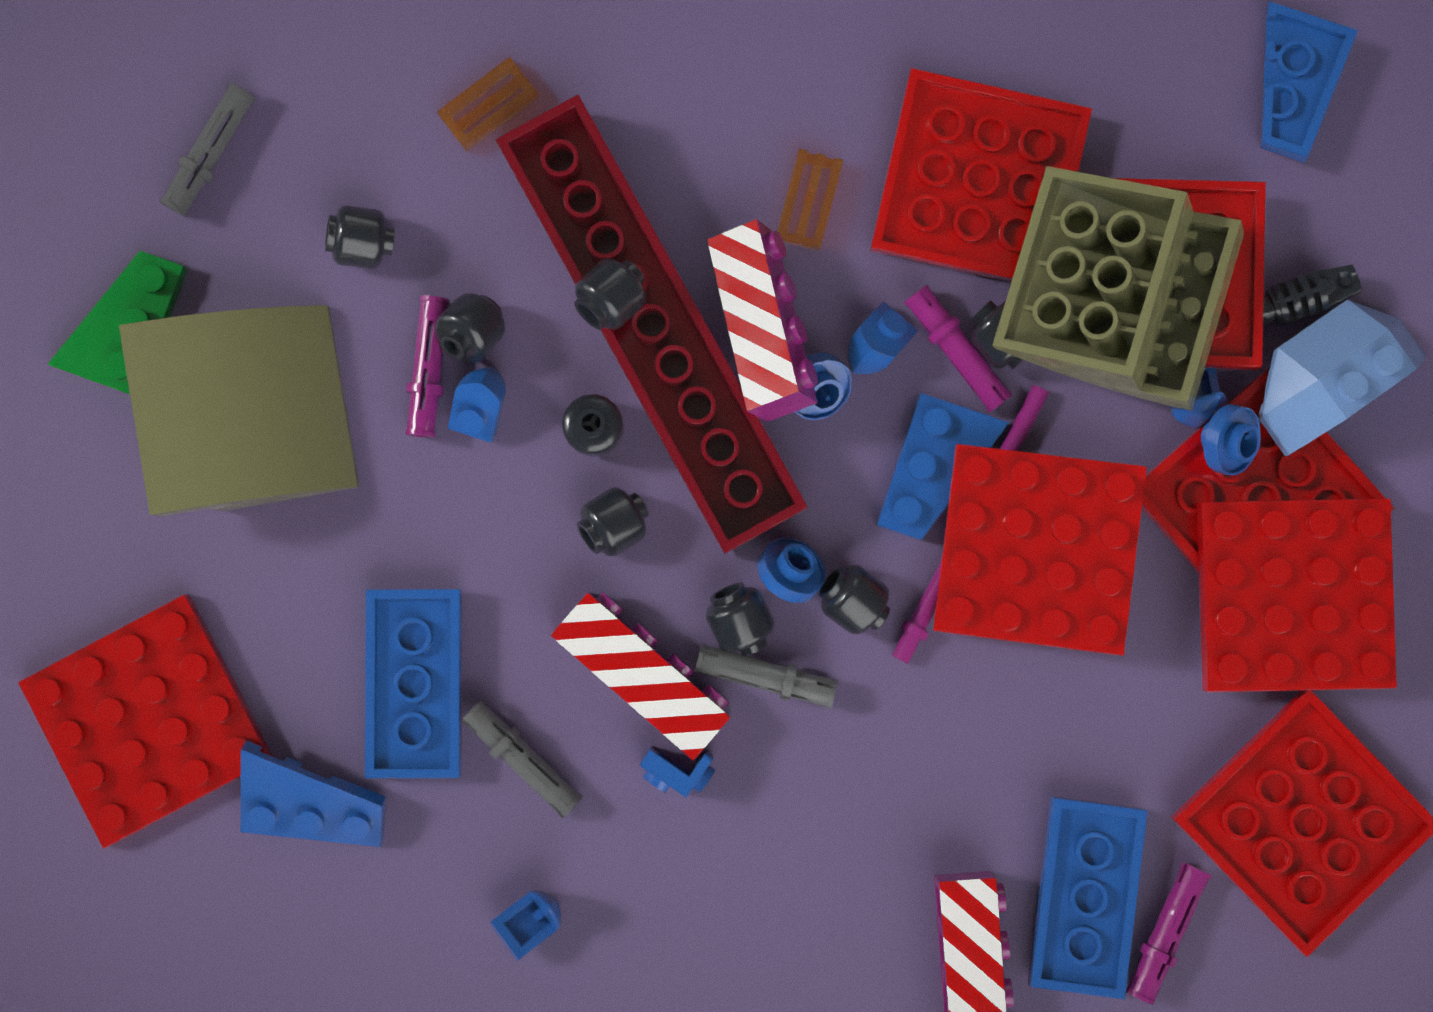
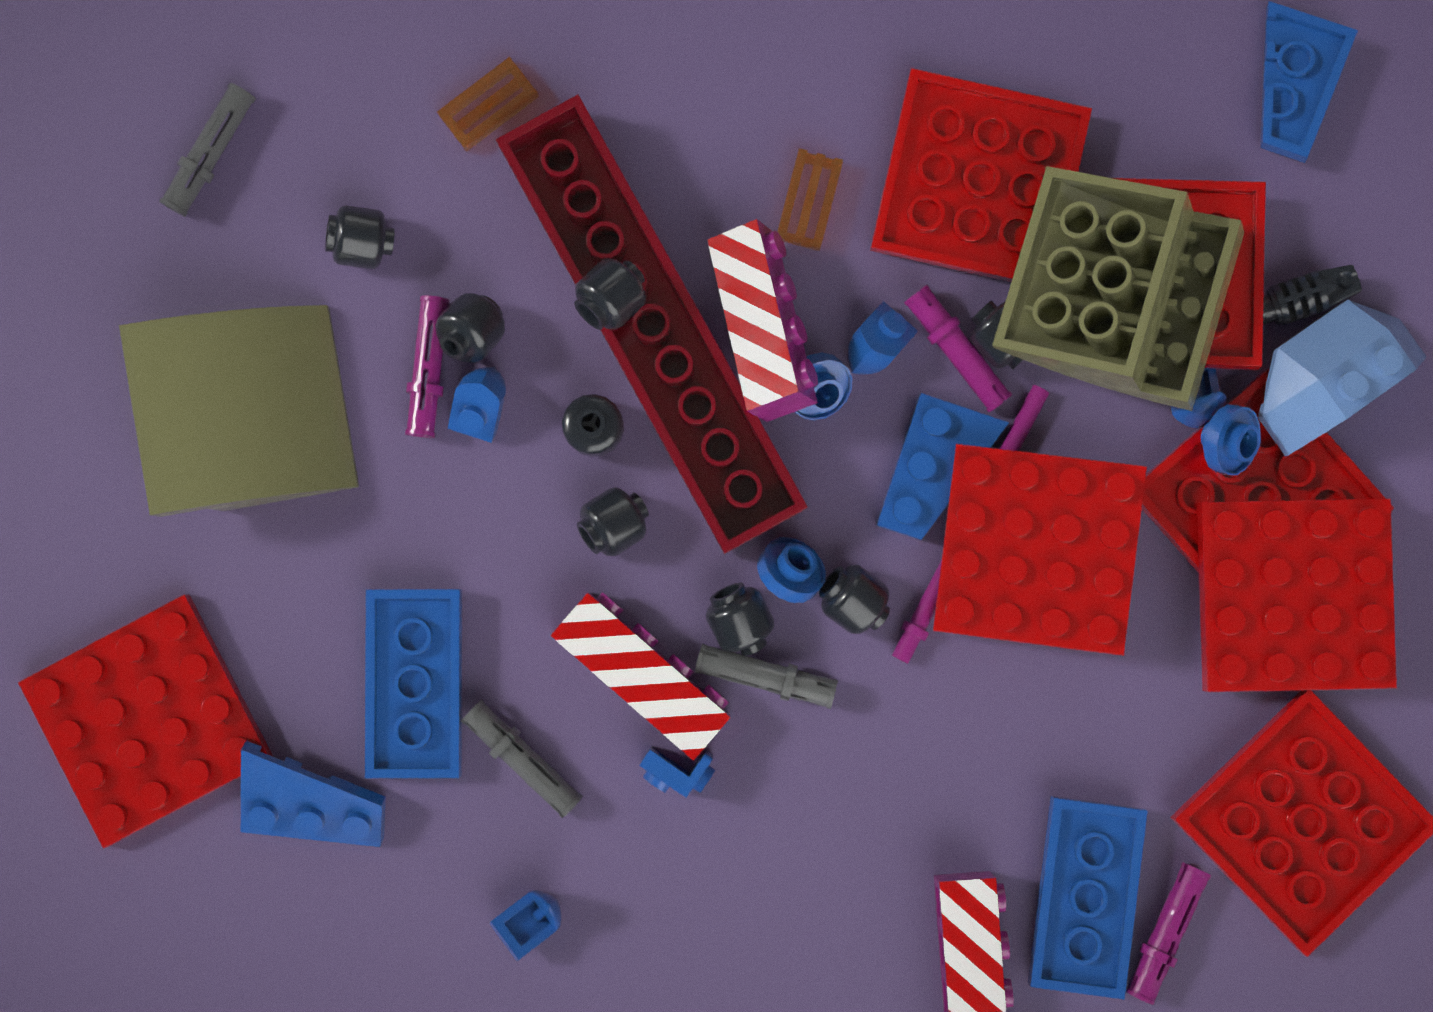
green wing [47,251,188,395] -> none

